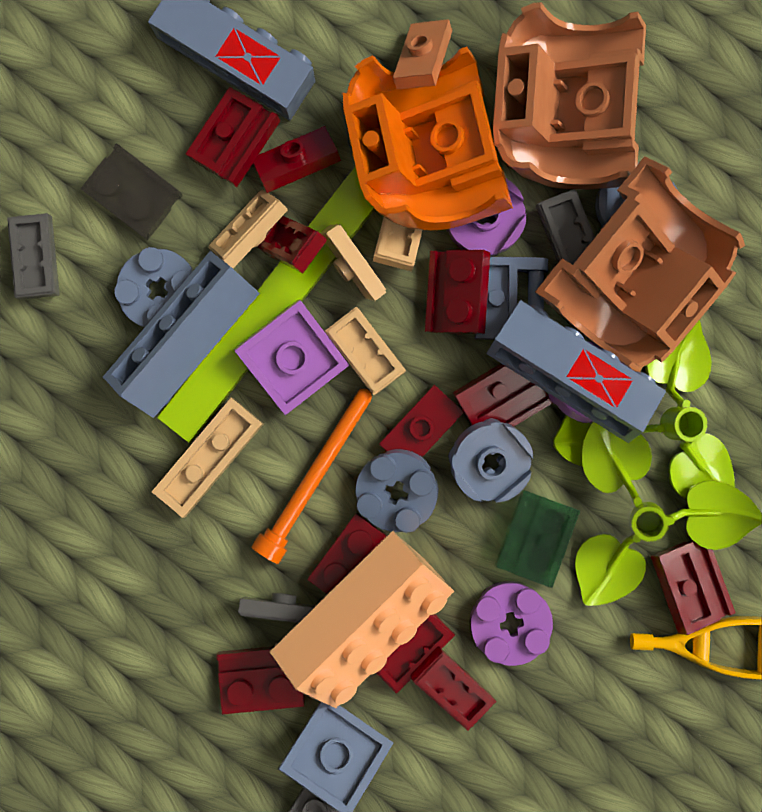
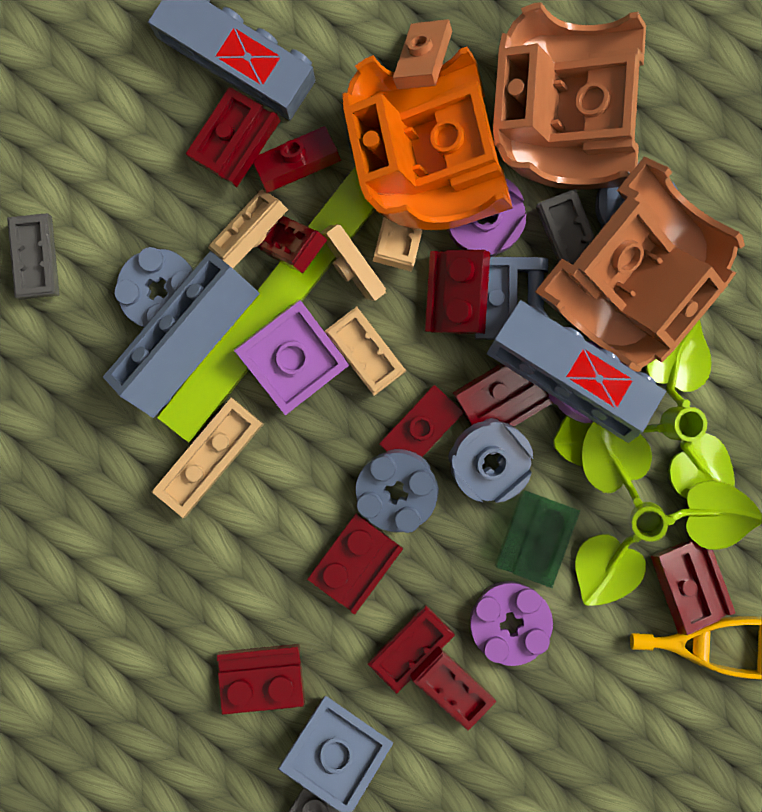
clear smoke plate [81,143,183,241] -> none
dark grey plate [238,593,317,623] -> none
orange piece [251,388,372,564] -> none
light nougat brick [270,531,454,708] -> none

